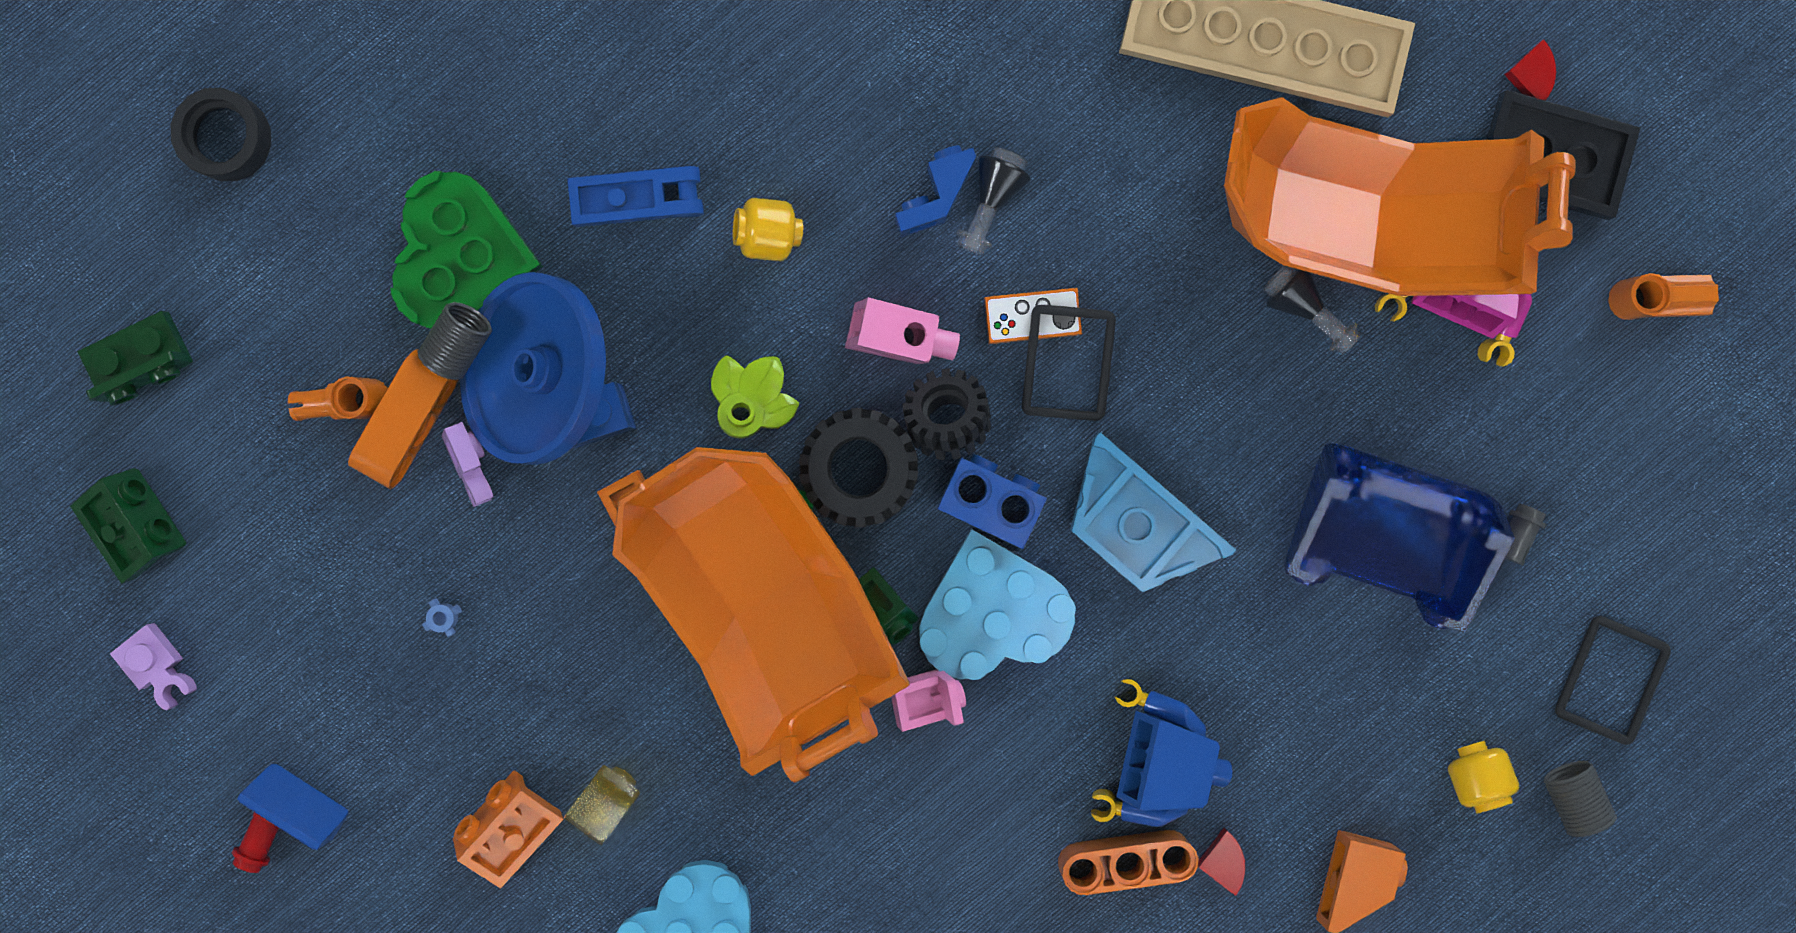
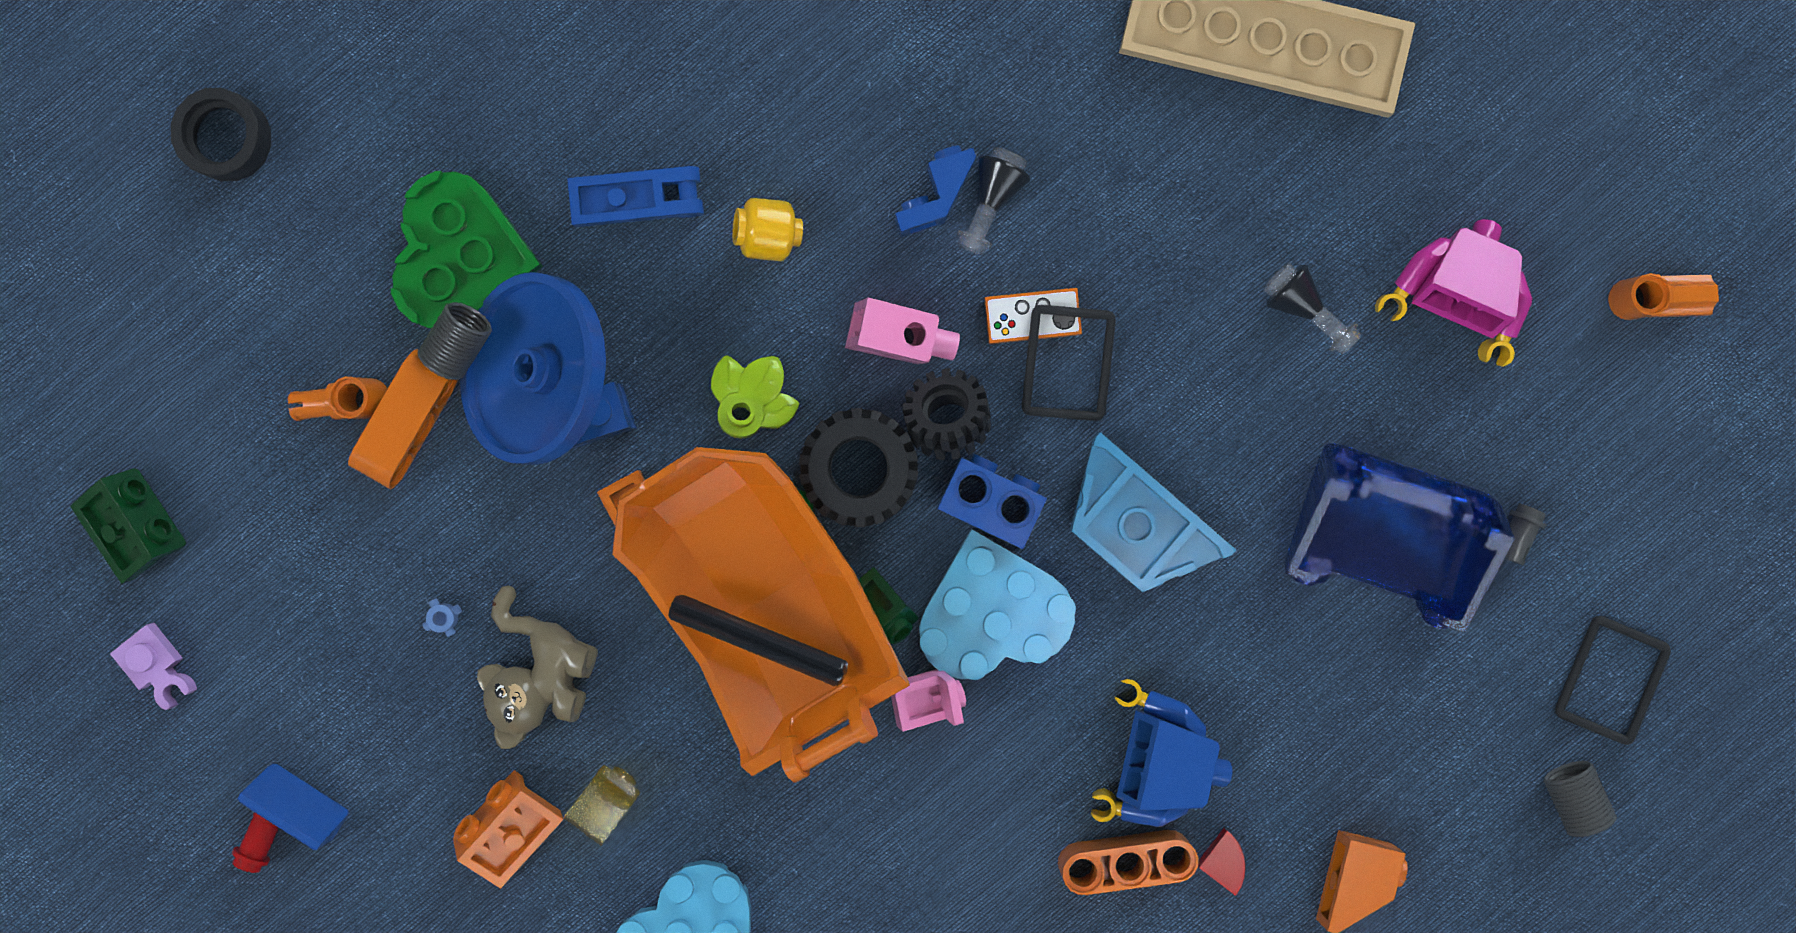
dark green bracket [77,311,193,406] -> none
lavender plate [441,422,494,507] -> none
orange windscreen [1224,97,1576,296] -> none
yellow head [1448,741,1519,814] -> none
black plate [1487,90,1641,220] -> none
red tile [1504,39,1556,101] -> none
none -> dark tan animal [477,585,598,749]
none -> black axle [668,595,848,686]

